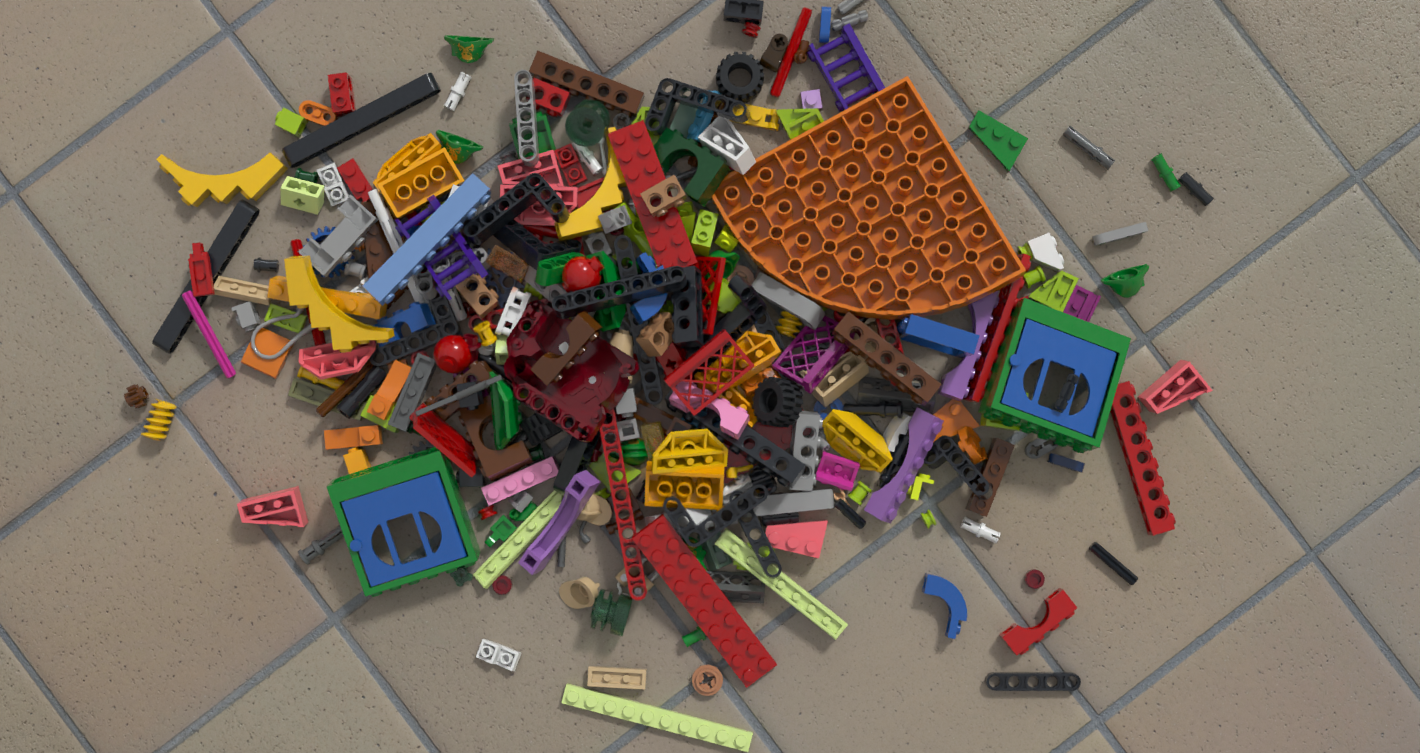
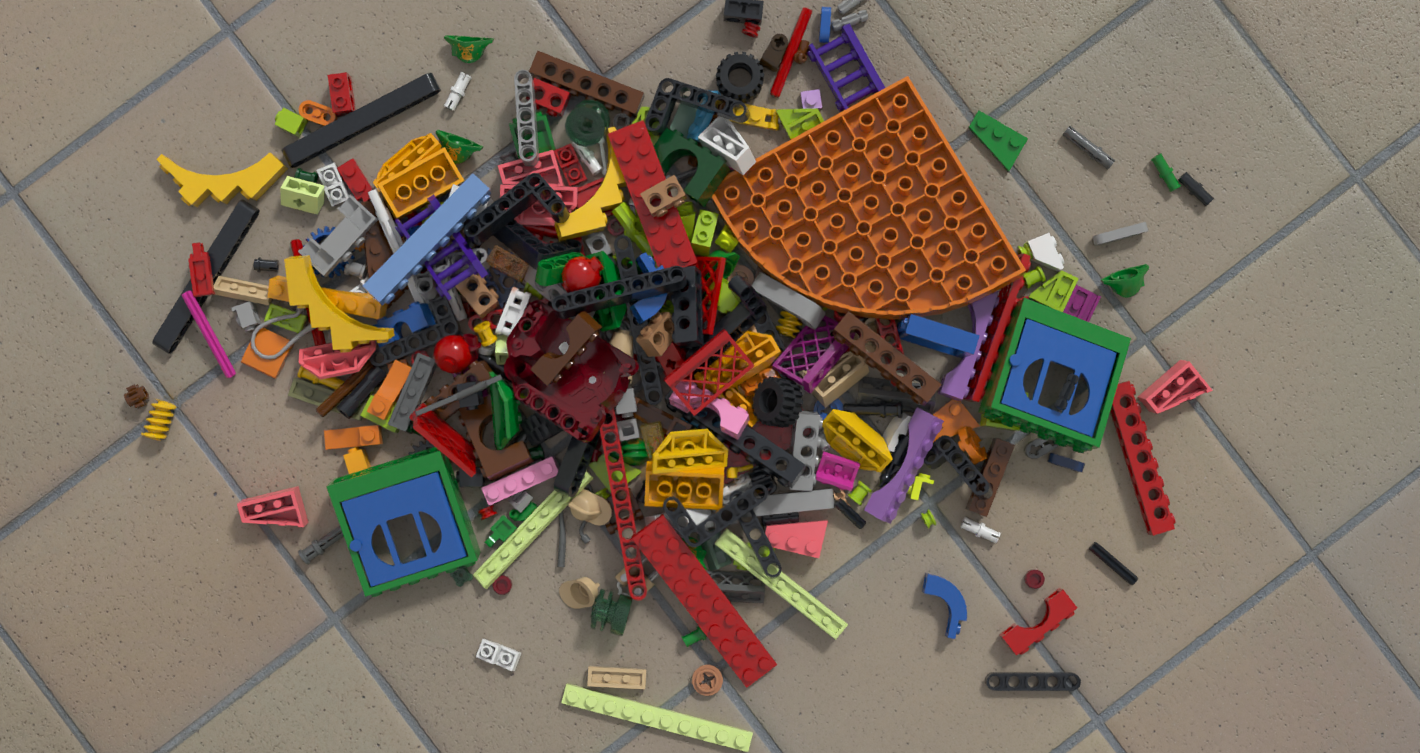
medium lavender arch [518,470,600,575] -> none
light grey brick [598,205,632,234] -> none

